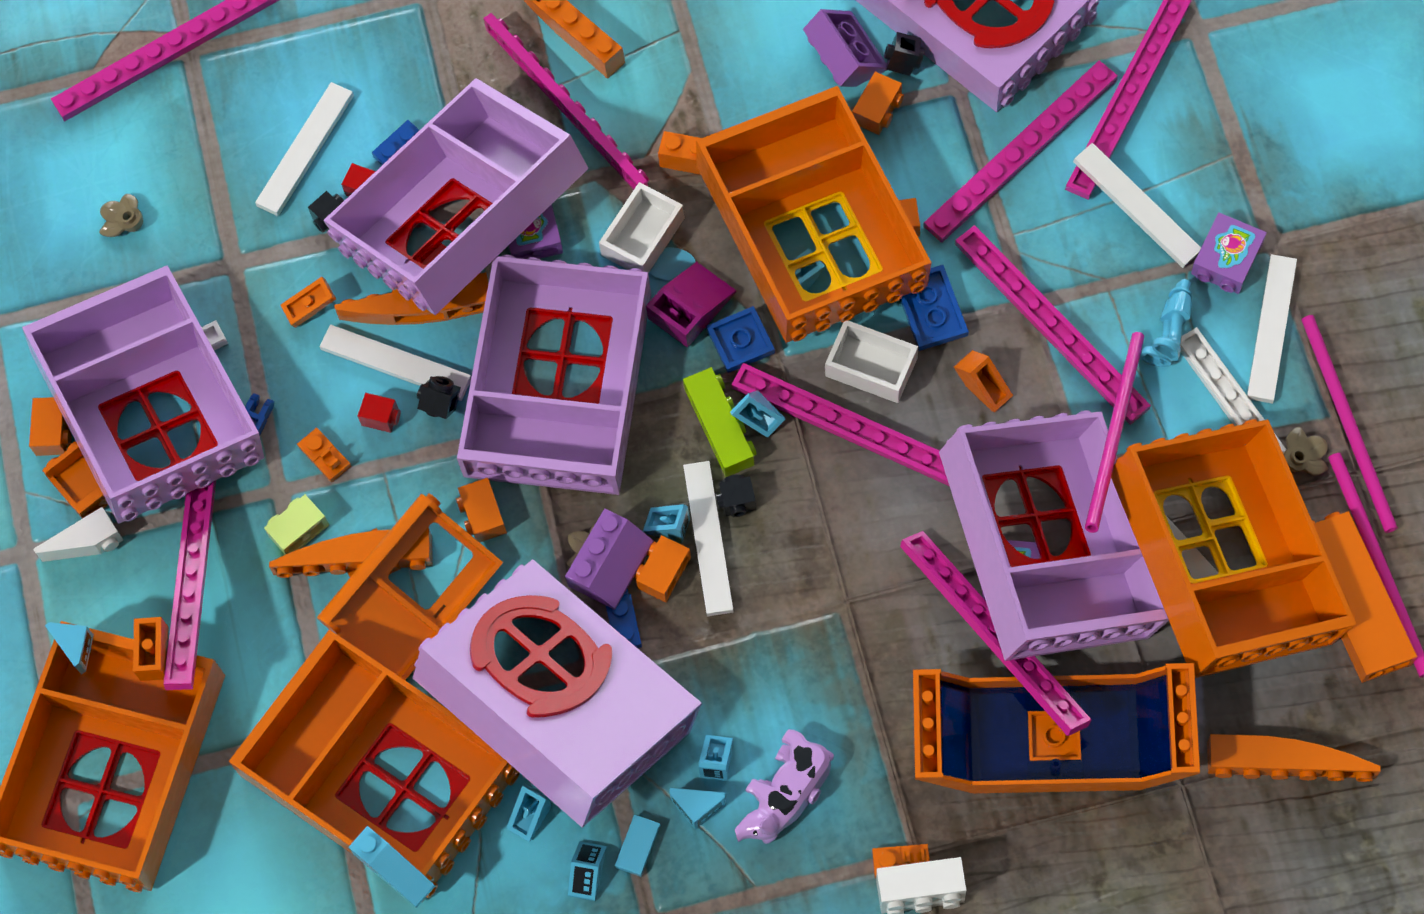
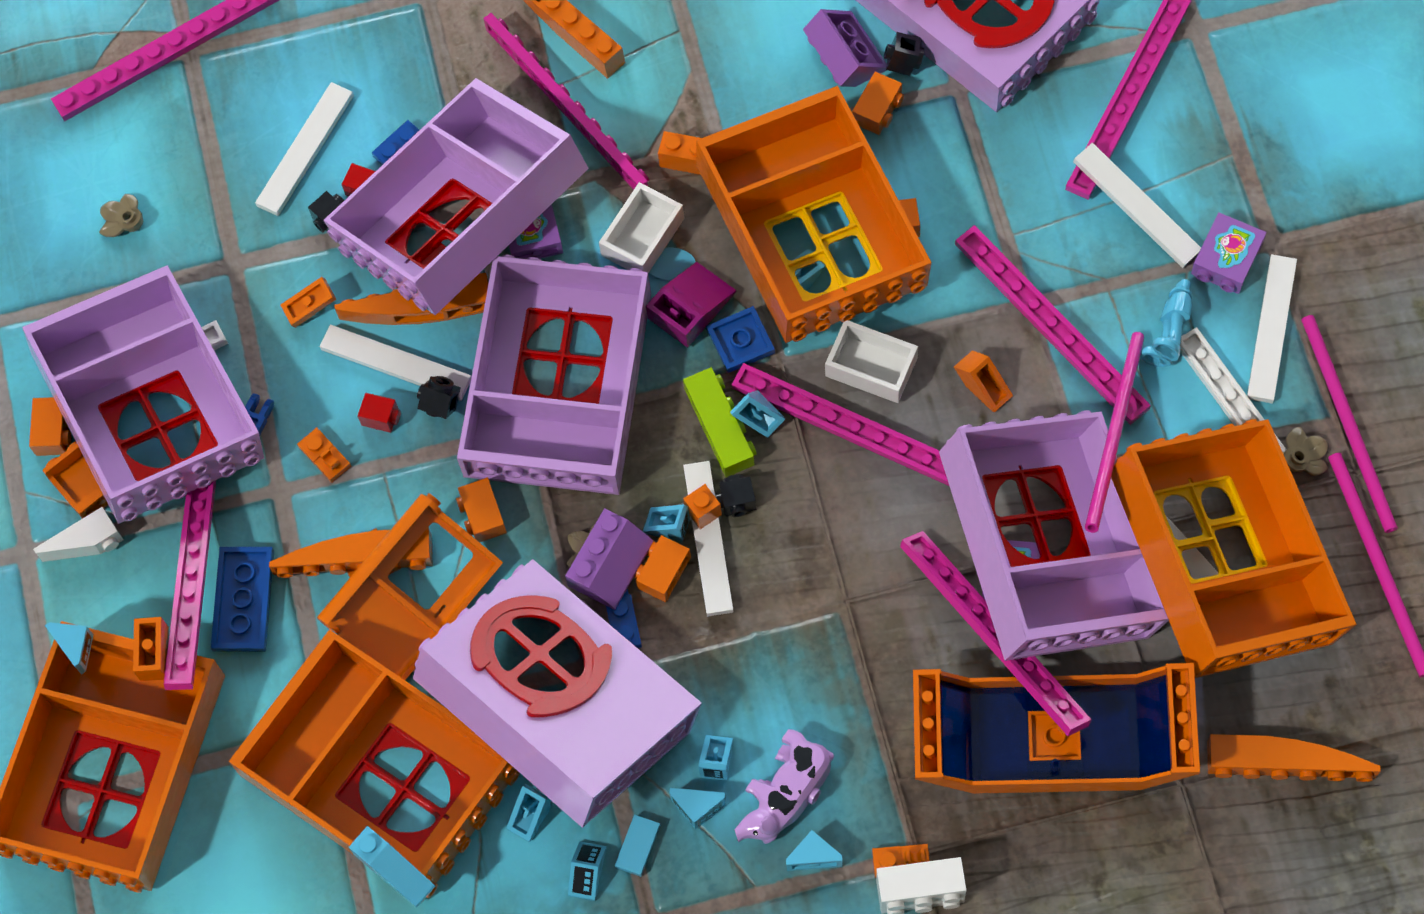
yellowish green brick [264,494,329,555] -> none
blue plate [900,265,969,351] -> none
dark pink plate [923,60,1118,243] -> none
orange brick [1312,511,1417,683] -> none
none -> blue plate [211,547,274,652]
none -> orange brick [683,484,722,529]
none -> medium azure slope [786,830,842,871]

